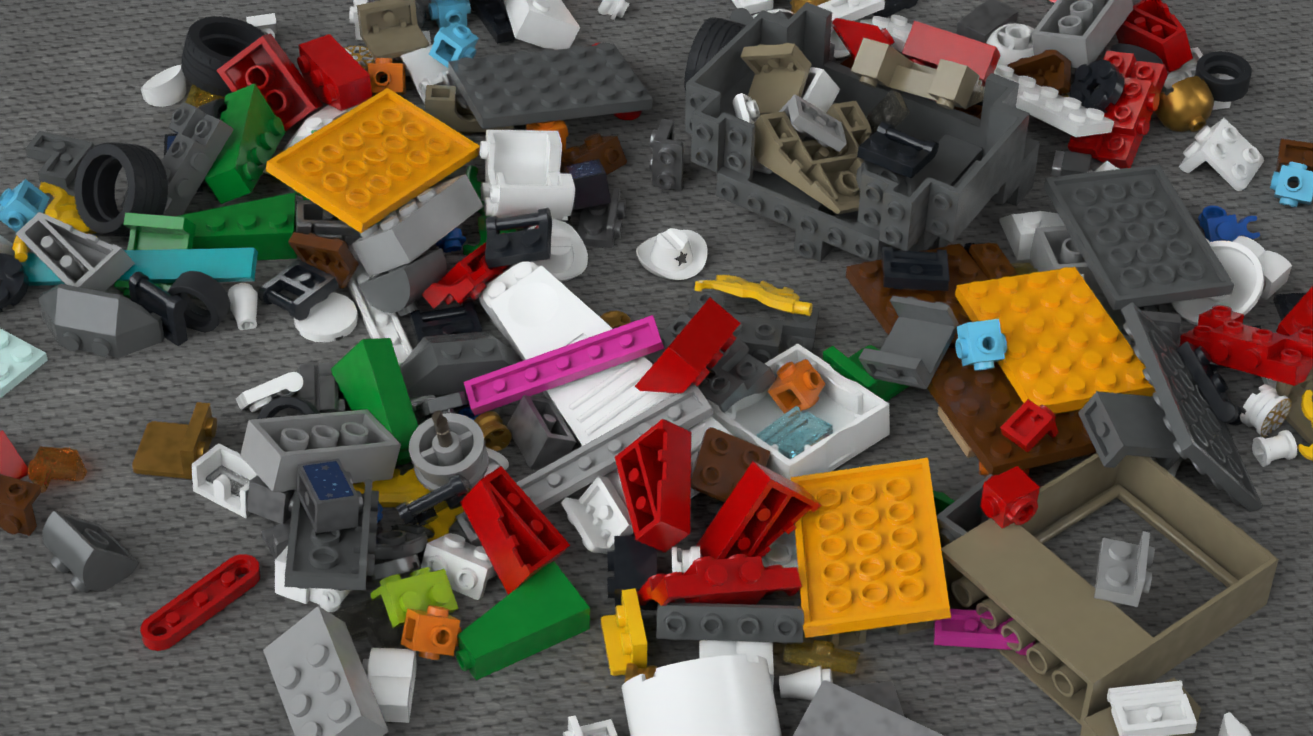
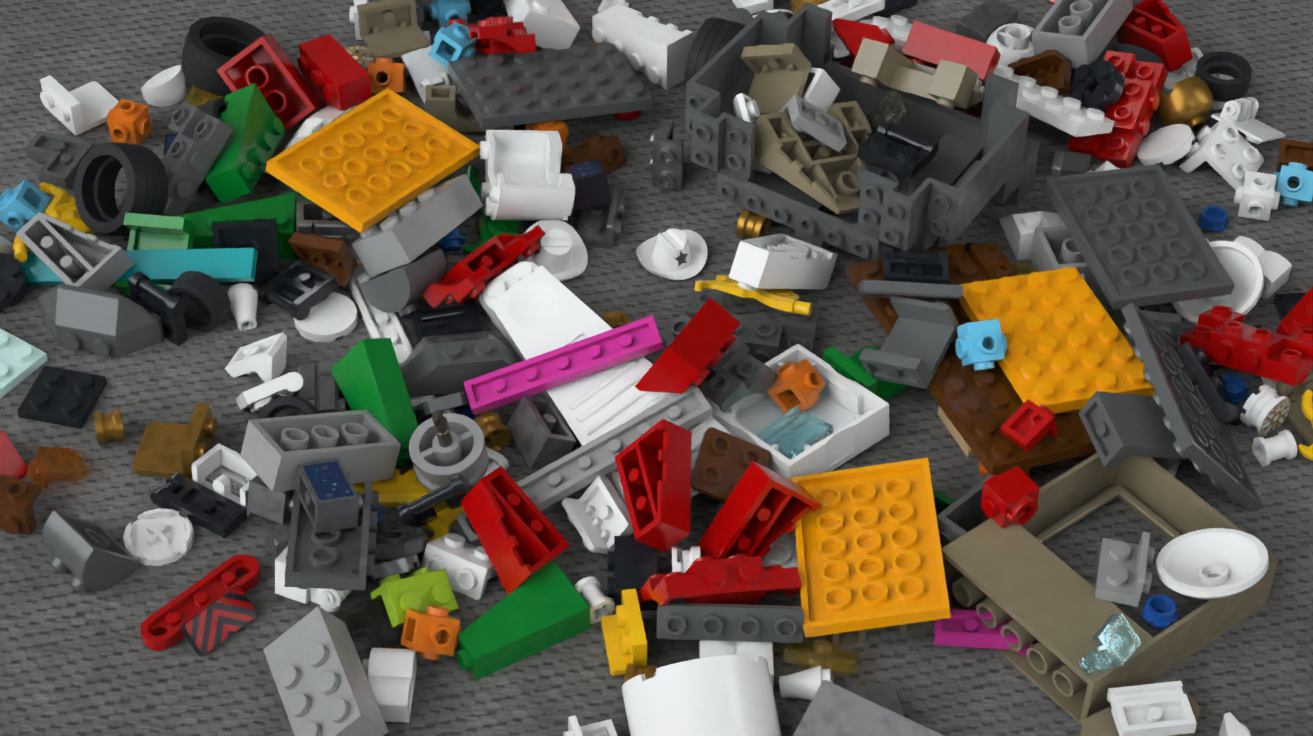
white tile [246,13,277,38] -> none
black plate [485,208,552,268] -> none
blue plate [1202,214,1260,242] -> none
none -> black plate [17,365,107,429]
none -> white bracket [40,75,119,136]
none -> pearl gold wheel [93,408,126,445]
none -> orange brick [106,99,152,145]
none -> white tile [123,508,195,566]
none -> black plate [150,472,247,538]
none -> tile [179,585,258,656]
none -> black plate [212,218,280,285]
none -> white slope [225,332,287,383]
none -> red bracket [440,16,536,54]
none -> white bush [574,577,615,624]
none -> white wedge [592,3,693,90]
none -> white wedge [729,233,838,291]
none -> pearl gold wheel [736,208,771,238]
none -> dark grey tile [857,279,963,302]
none -> clear light blue plate [1079,613,1142,675]
none -> white tile [1136,124,1195,166]
none -> blue plate [1141,594,1178,628]
none -> white dish [1156,528,1269,599]
none -> white hinge [1211,97,1286,144]
none -> blue plate [1222,375,1248,404]
none -> white brick [1234,170,1280,221]

